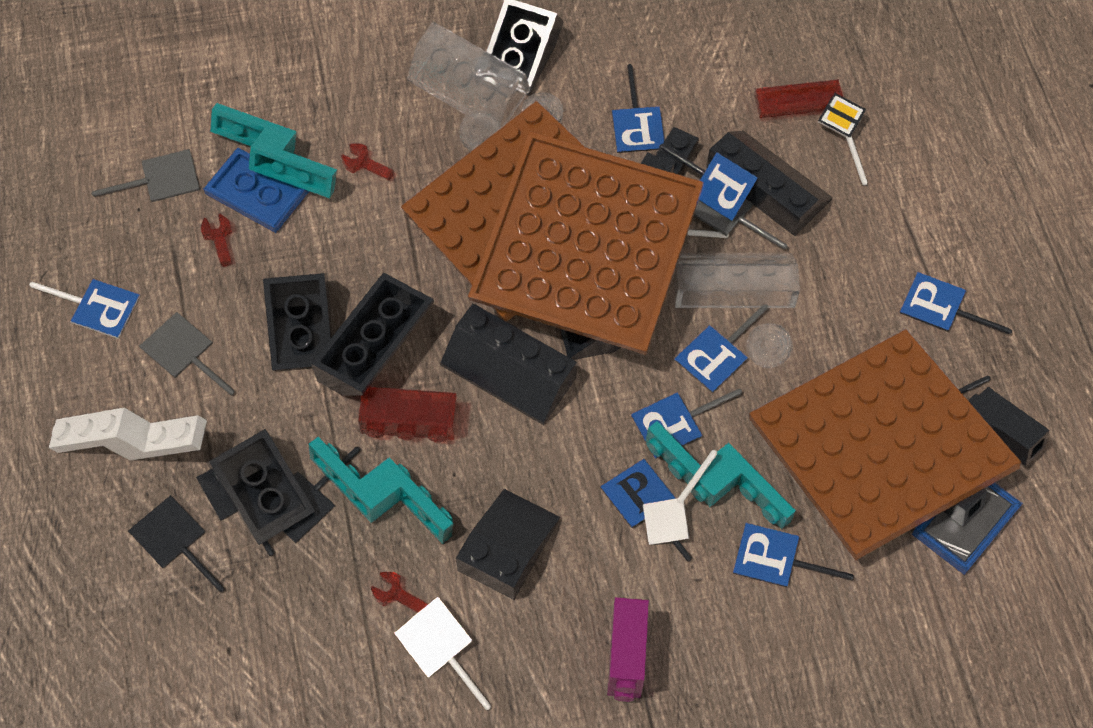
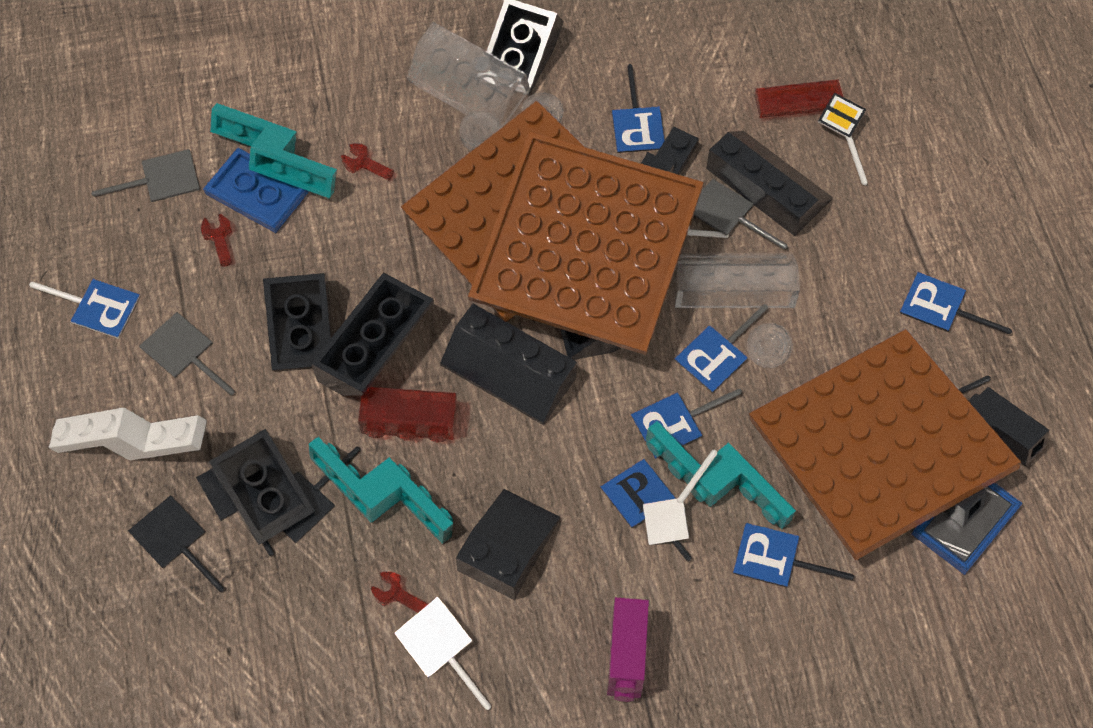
blue piece [659,144,758,221] -> none

